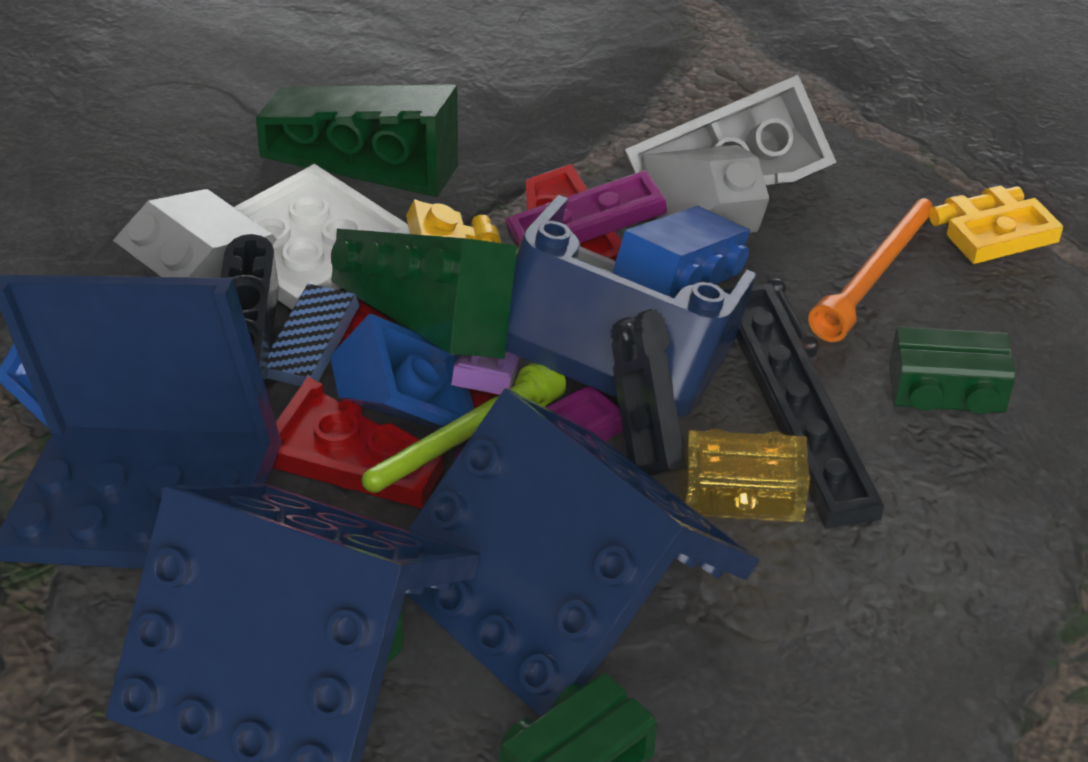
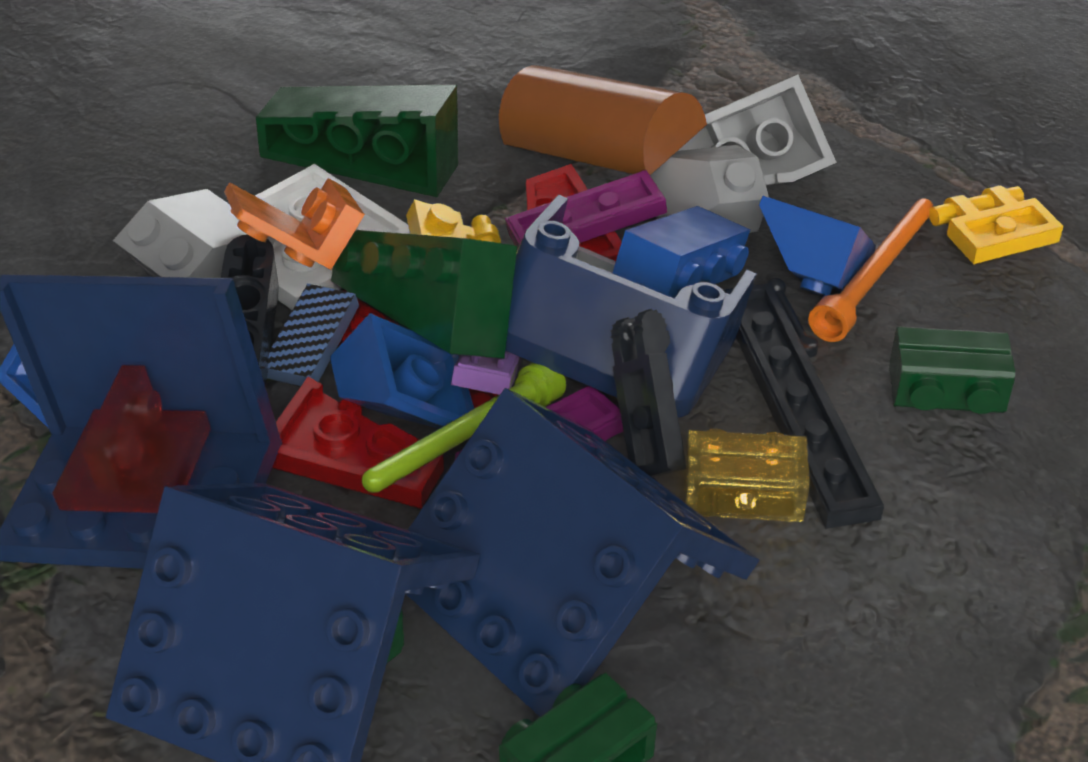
none -> clear red bracket [53,365,211,513]
none -> orange bracket [224,178,365,270]
none -> dark orange brick [499,65,707,175]
none -> blue slope [759,196,876,297]

